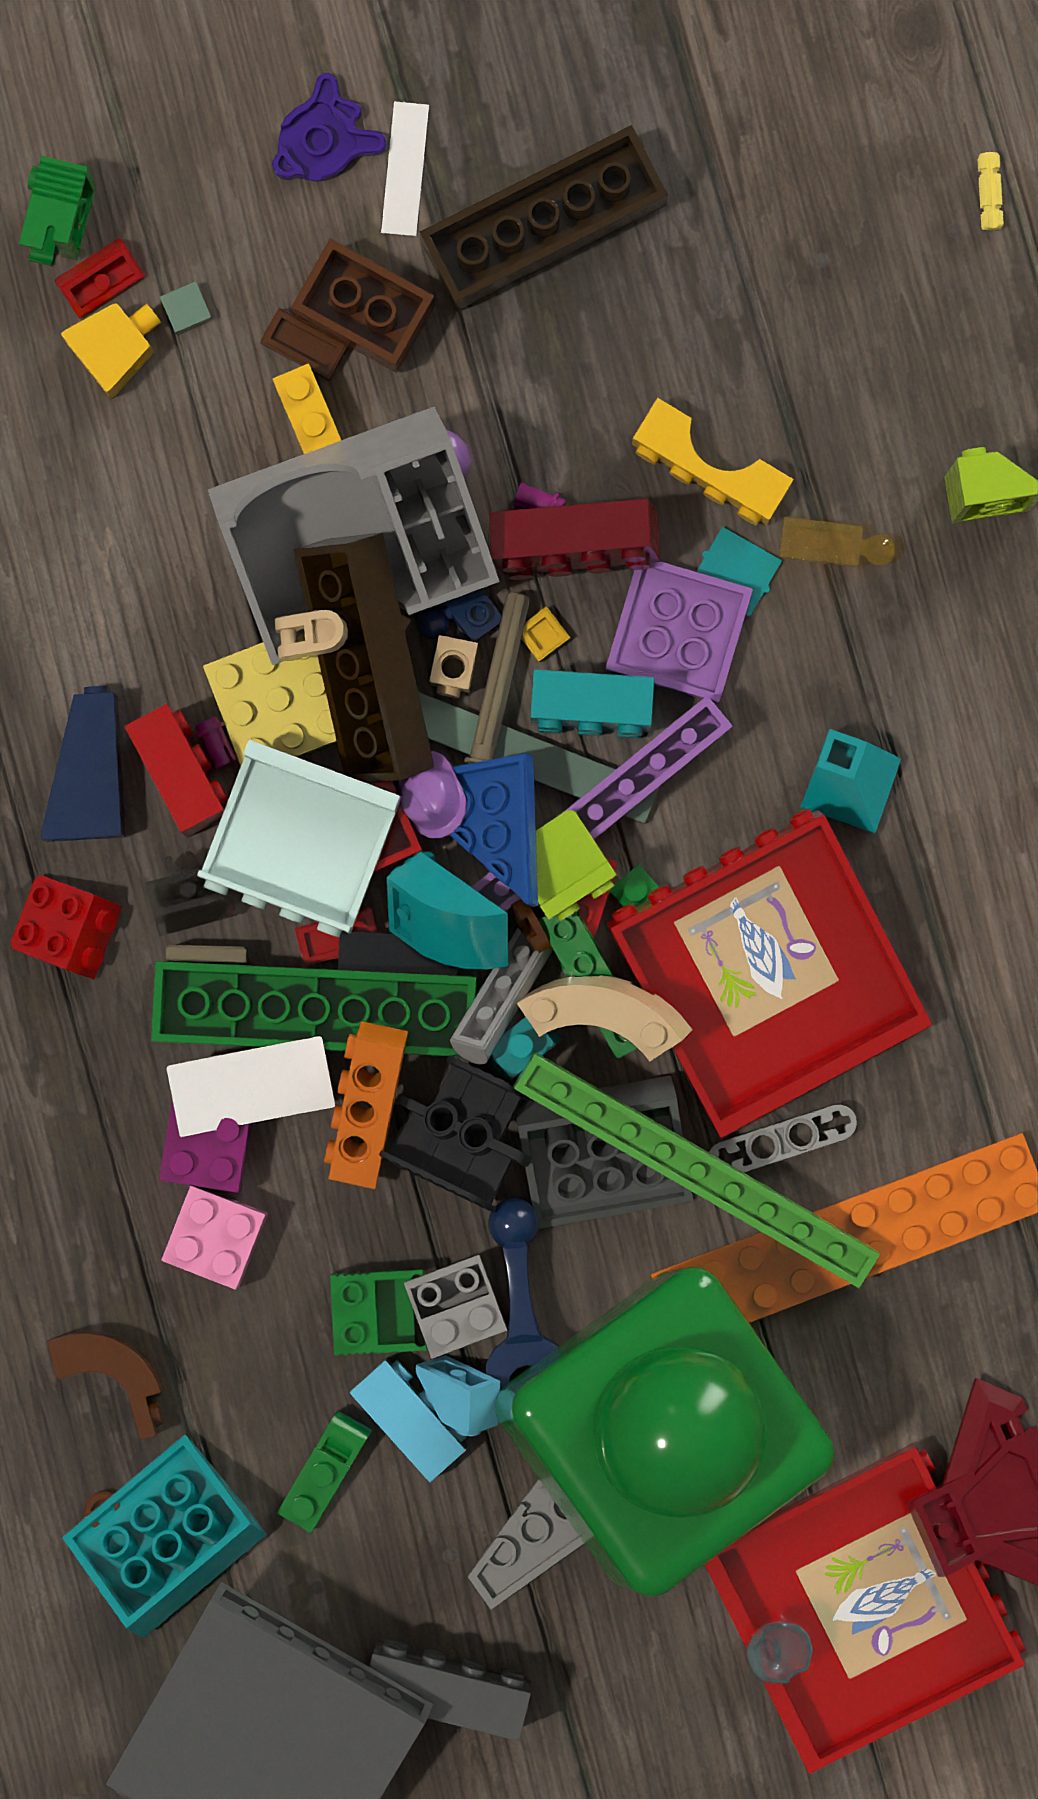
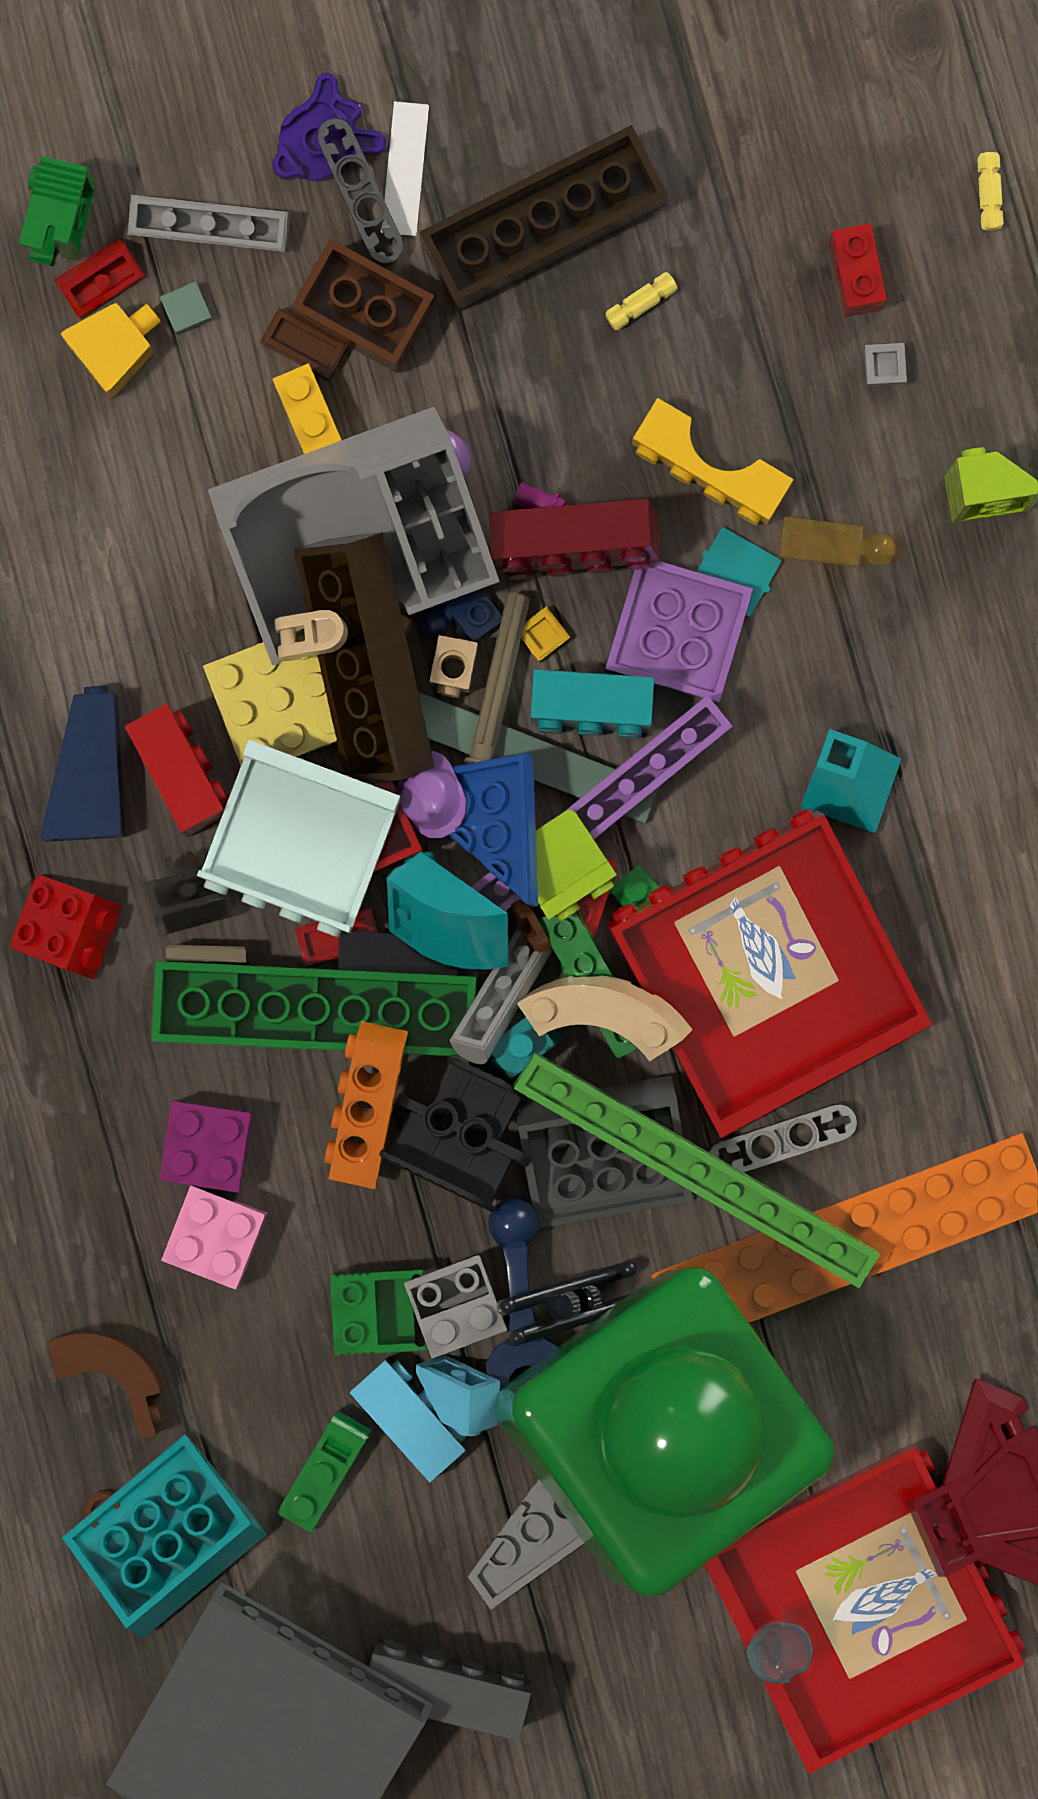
white sticker [167,1036,335,1137] -> none
magenta pin [195,716,238,769] -> none
none -> light grey brick [127,195,289,252]
none -> dark grey beam [317,118,403,265]
none -> black piece [497,1261,637,1347]
none -> light yellow axle [605,272,677,330]
none -> red brick [829,223,887,317]
none -> light grey plate [864,343,907,387]

